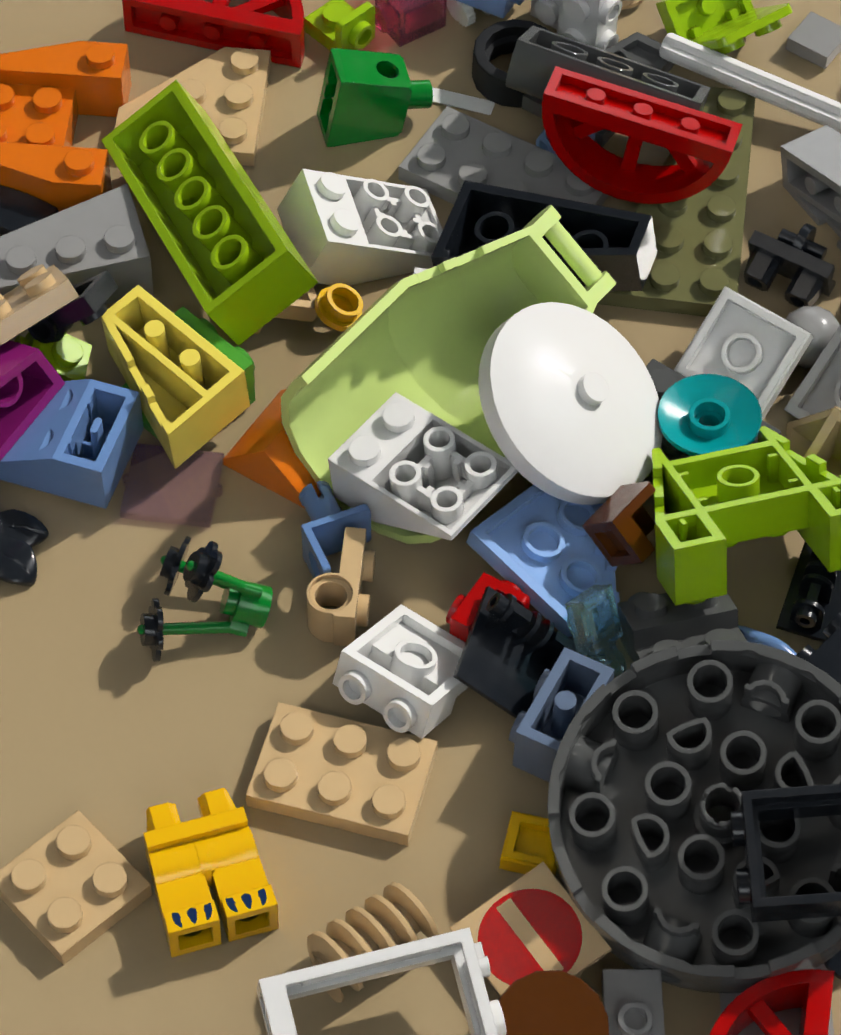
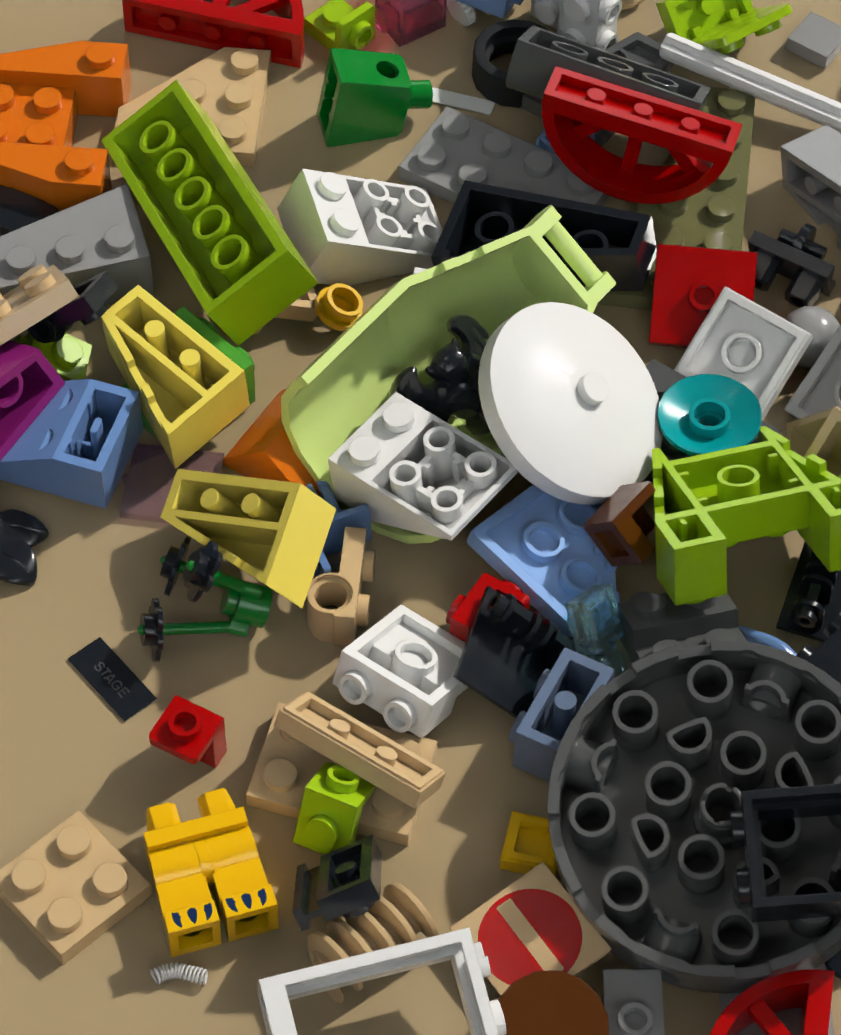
none -> black sticker [68,637,157,722]
none -> red bracket [149,695,227,769]
none -> white leg [150,962,208,986]
none -> light yellow wedge [160,469,336,609]
none -> tan tile [274,691,446,809]
none -> black plate [292,835,382,931]
none -> lime bracket [293,762,375,855]
none -> black animal [389,314,491,435]
none -> red plate [648,244,757,348]

